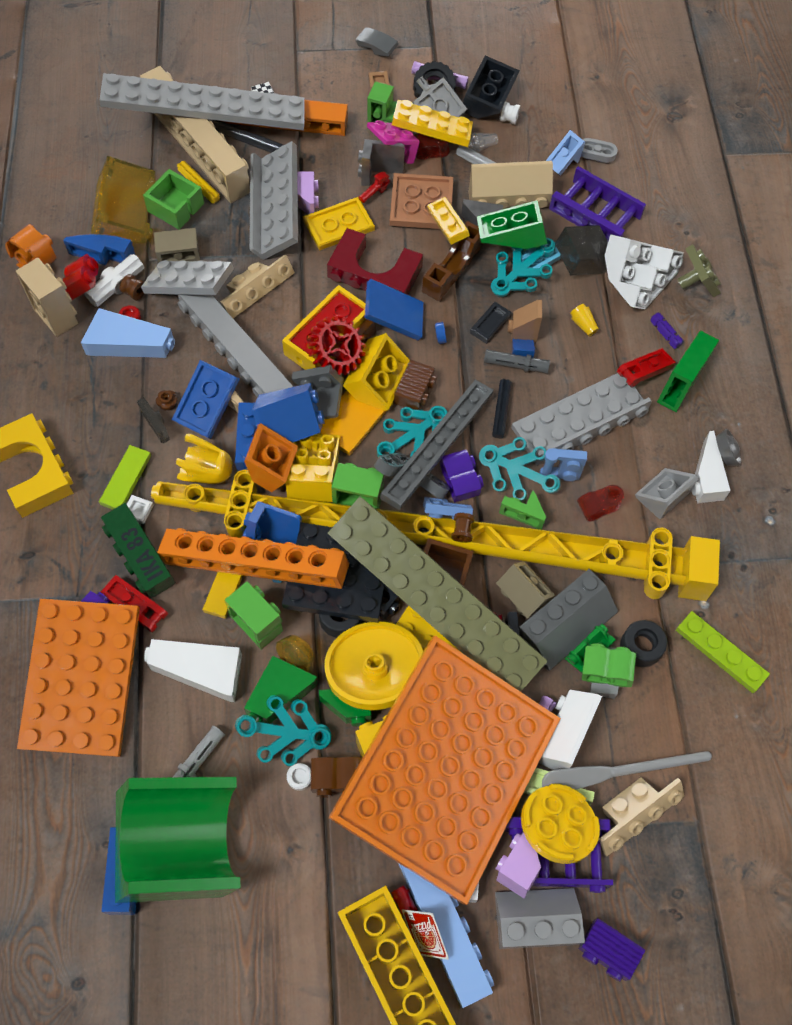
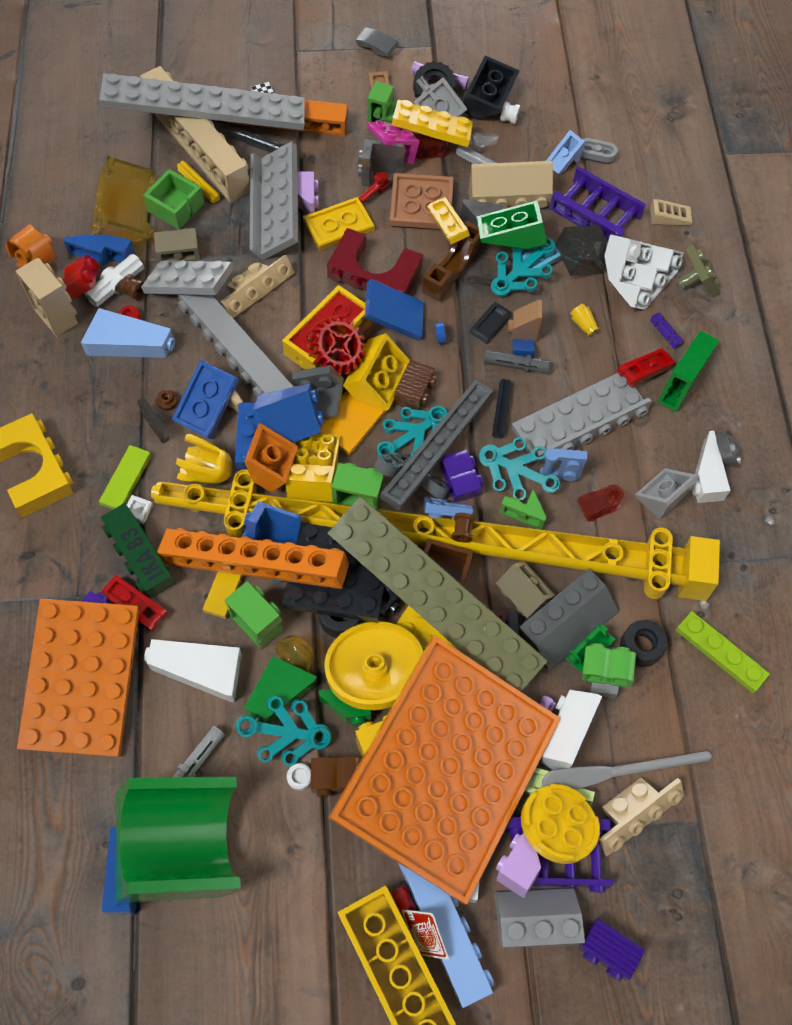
none -> tan slope [650,199,692,225]

